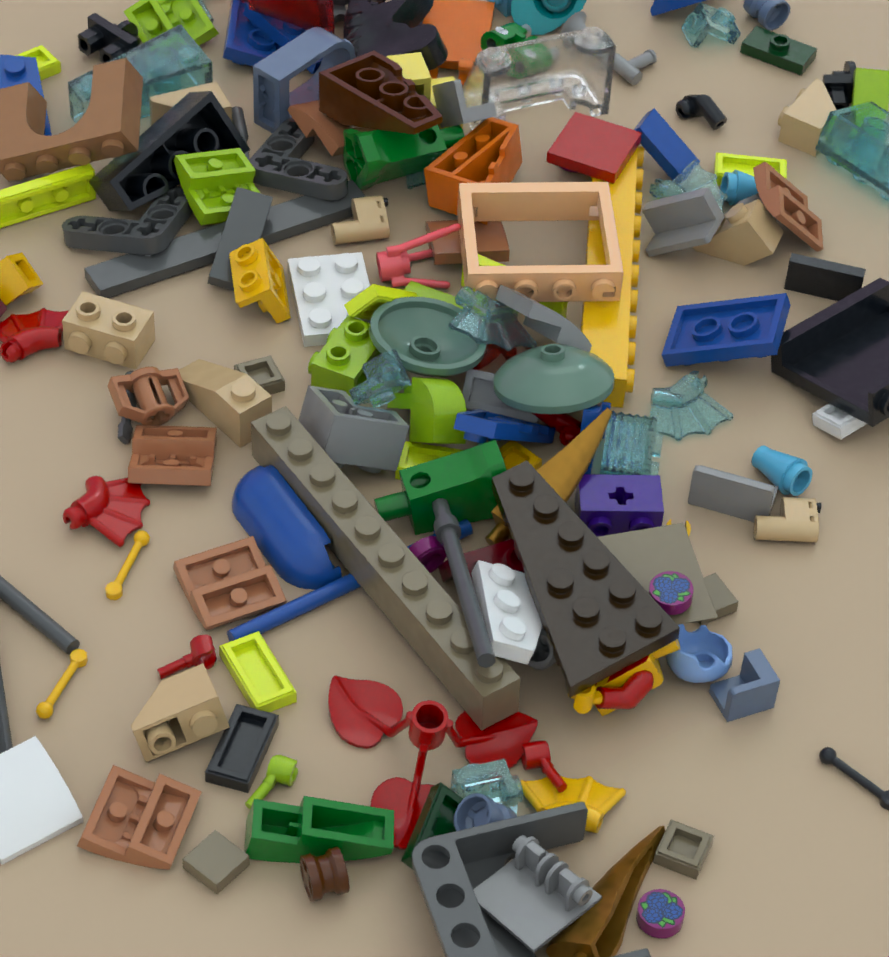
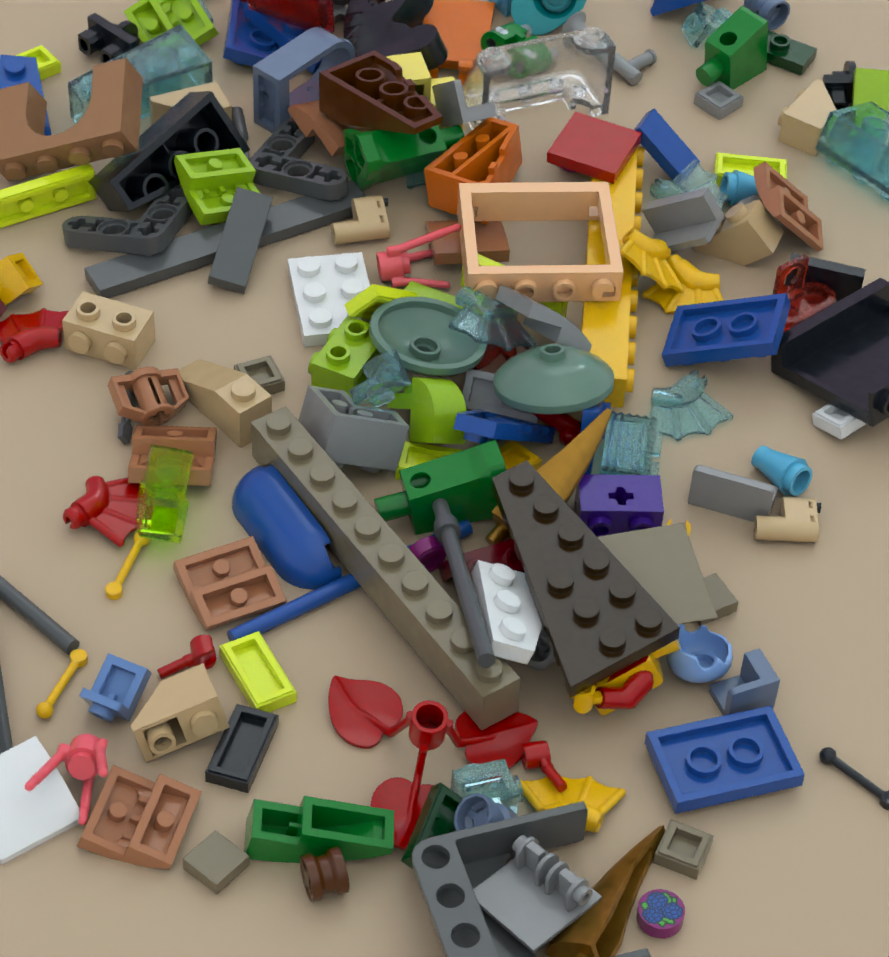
yellow bracket [229,238,291,324] -> none
lime hand [245,755,298,809] -> none
tile [649,571,693,615] -> none
black arm [675,94,727,130] -> none
none -> coral plant [25,734,108,826]
none -> medium blue bracket [79,653,152,722]
none -> clear neon green brick [136,444,194,543]
none -> yellow arm [620,228,684,293]
none -> yellow arm [642,254,724,314]
none -> blue plate [645,705,805,814]
none -> light grey tile [694,80,744,120]
none -> green torso [696,5,768,90]
none -> clear red bracket [772,254,836,332]

